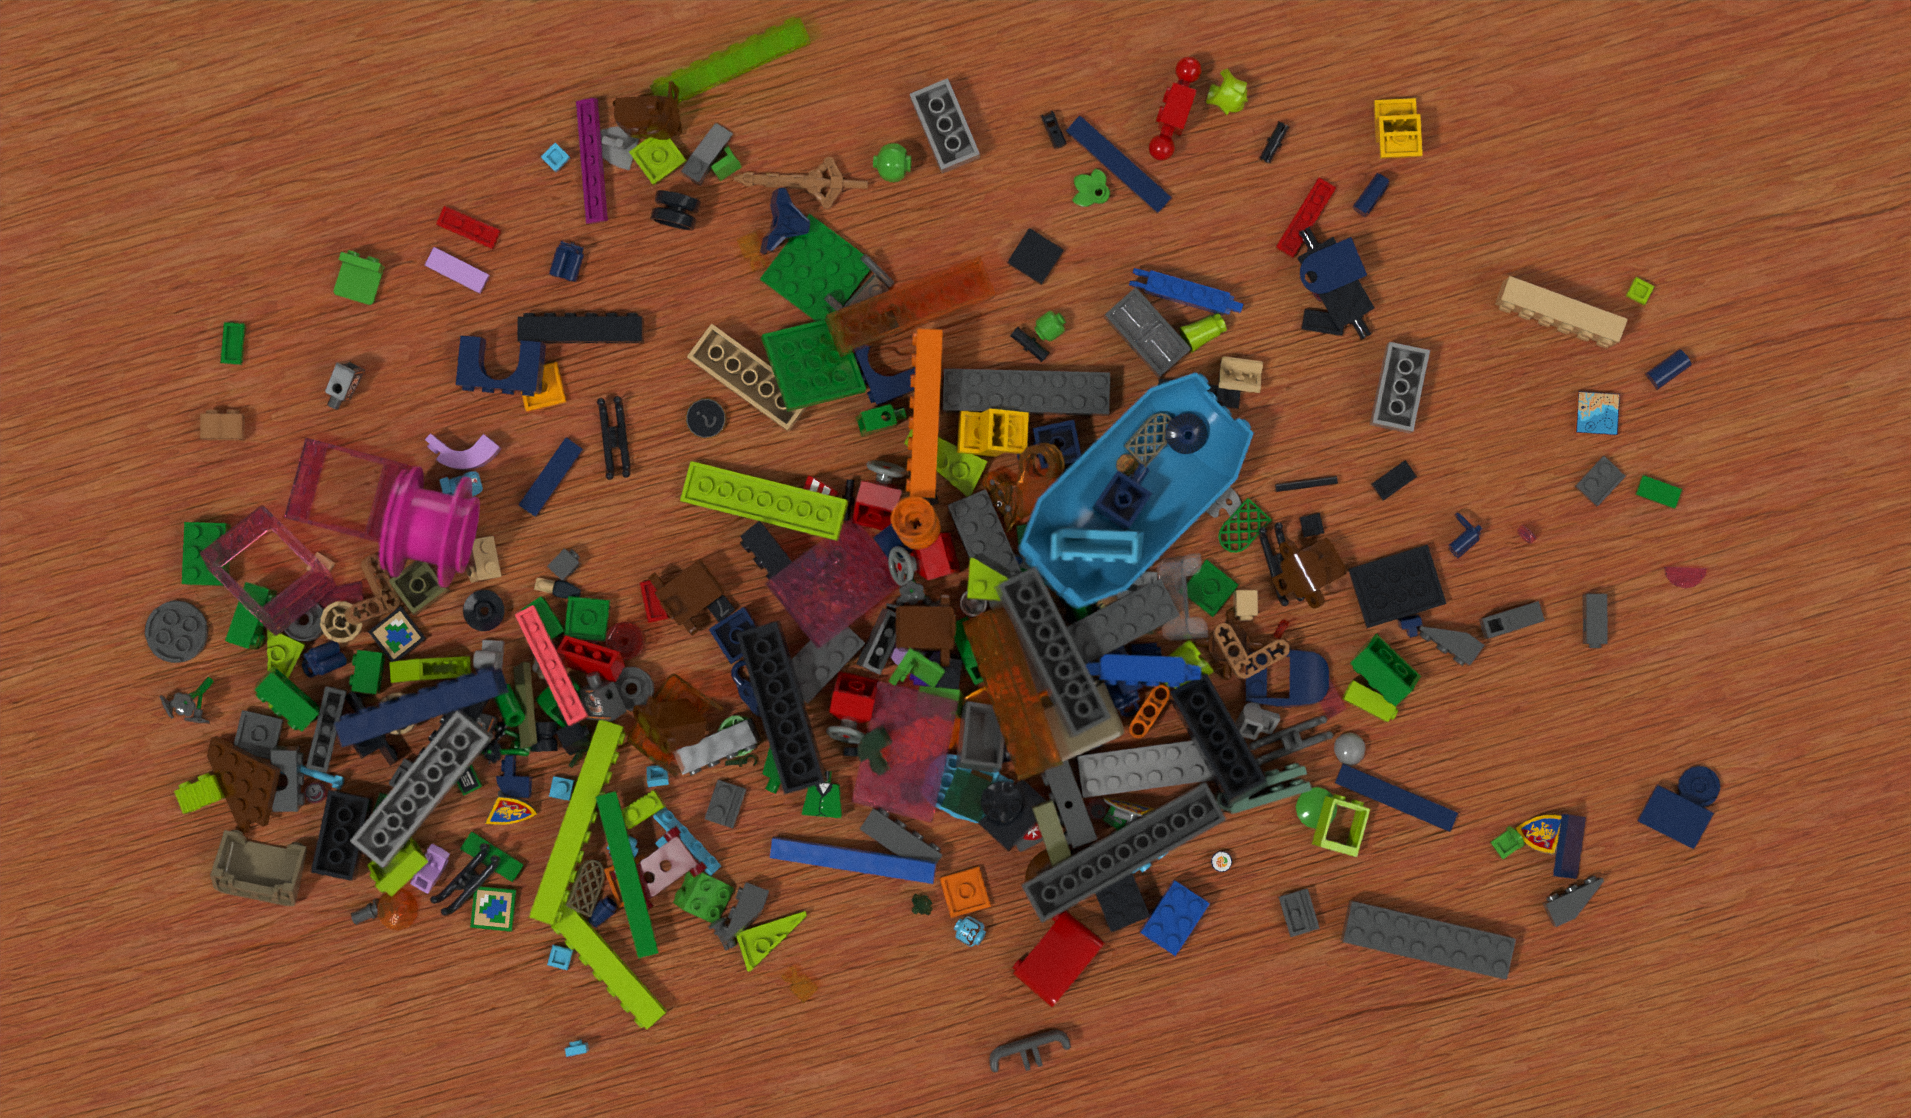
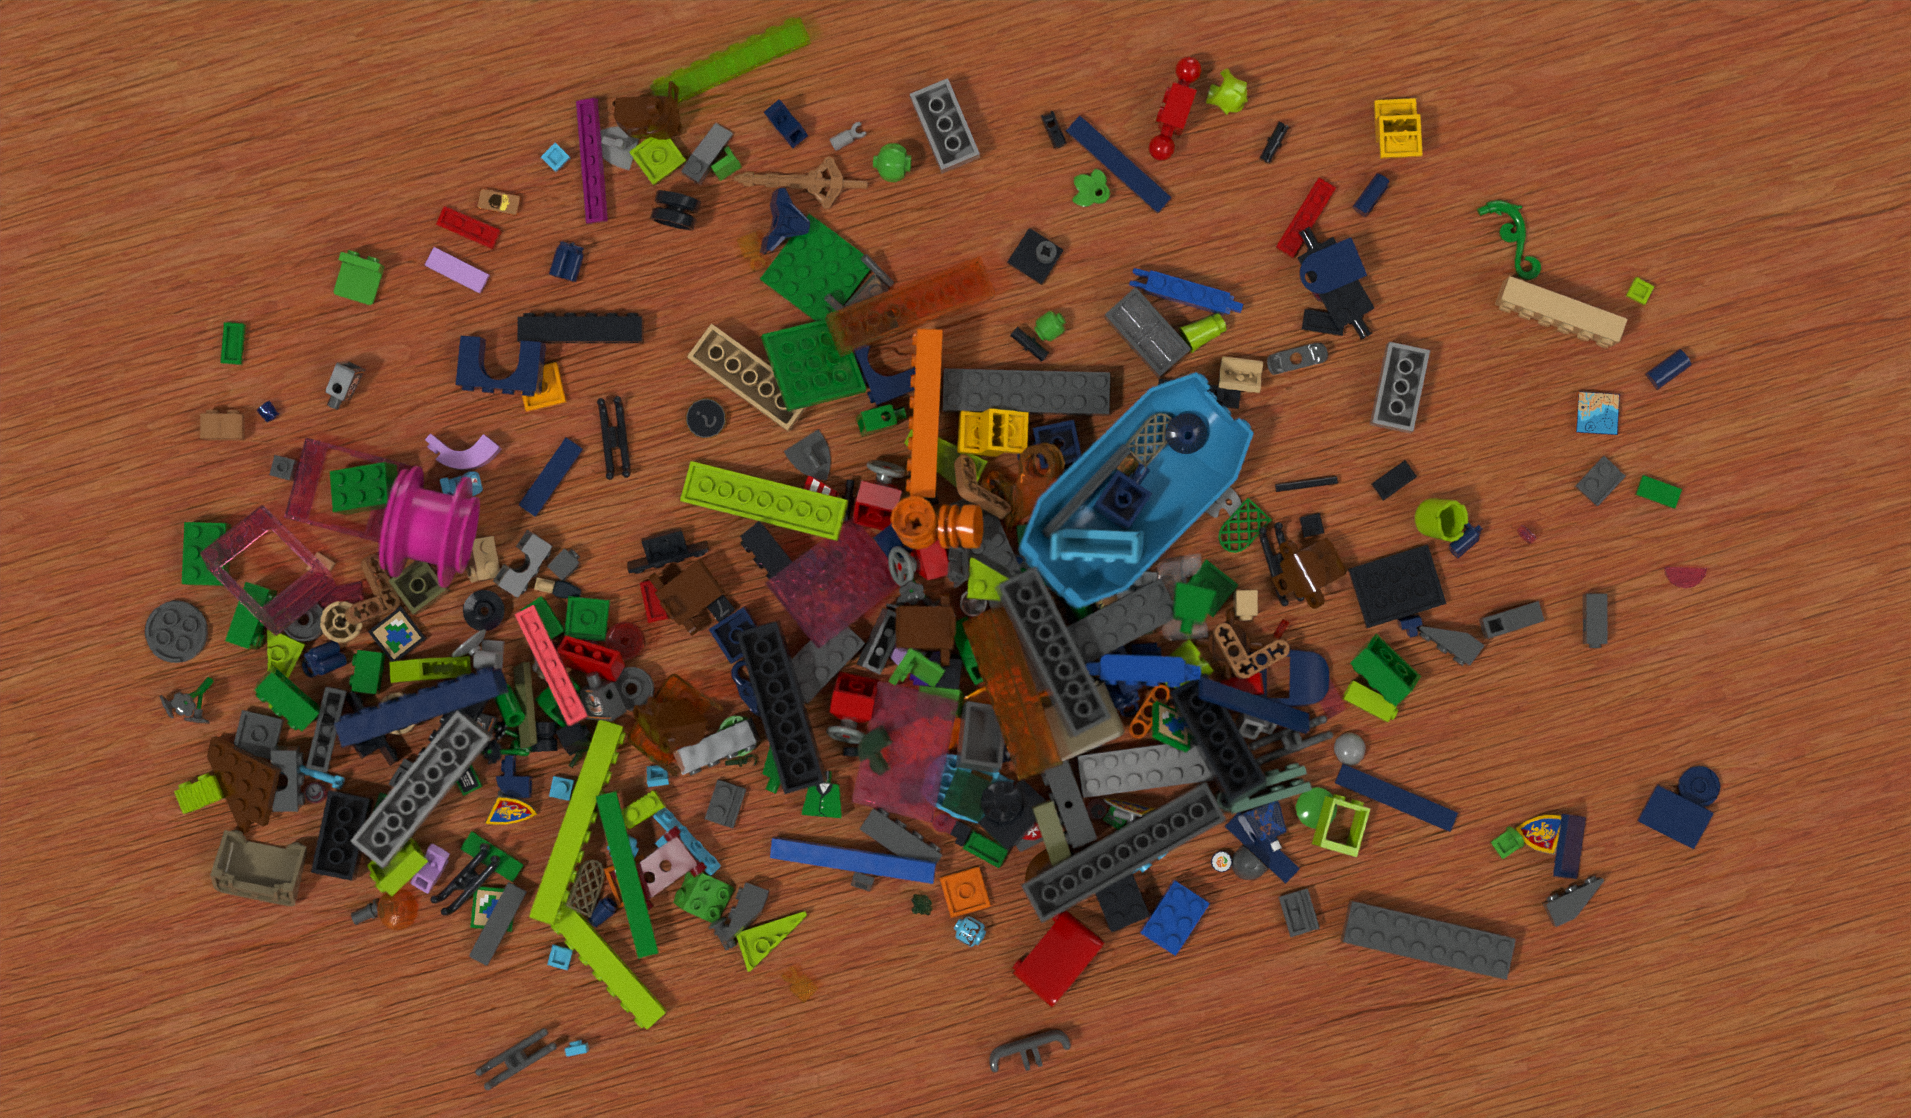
none -> clear blue hose [256,400,279,423]
none -> dark grey brick [269,455,300,482]
none -> green brick [329,462,398,515]
none -> light grey dish [452,629,486,658]
none -> dark grey tile [469,882,527,966]
none -> dark grey piece [475,1028,557,1090]
none -> medium nougat tile [476,188,522,217]
none -> arch [493,529,553,598]
none -> black bracket [627,528,709,574]
none -> dark blue brick [764,99,808,149]
none -> dark grey shield [784,429,831,480]
none -> light grey bar [829,122,866,151]
none -> dark grey tile [851,872,875,891]
none -> leg [932,814,972,847]
none -> orange wheel [938,505,984,548]
none -> dark grey hinge [947,546,970,588]
none -> medium nougat beam [954,454,1011,519]
none -> green tile [963,830,1008,868]
none -> dark grey wheel [1036,241,1057,264]
none -> dark grey axle [1041,444,1131,539]
none -> tile [1152,701,1190,753]
none -> green torso [1173,582,1216,635]
none -> dark blue tile [1199,677,1310,734]
none -> red tile [1220,672,1264,695]
none -> dark blue tile [1224,812,1300,884]
none -> dark grey helmet [1232,845,1268,880]
none -> torso [1238,800,1286,853]
none -> dark grey piece [1267,343,1328,375]
none -> lime cylinder [1414,498,1468,542]
none -> green plant [1477,200,1541,280]

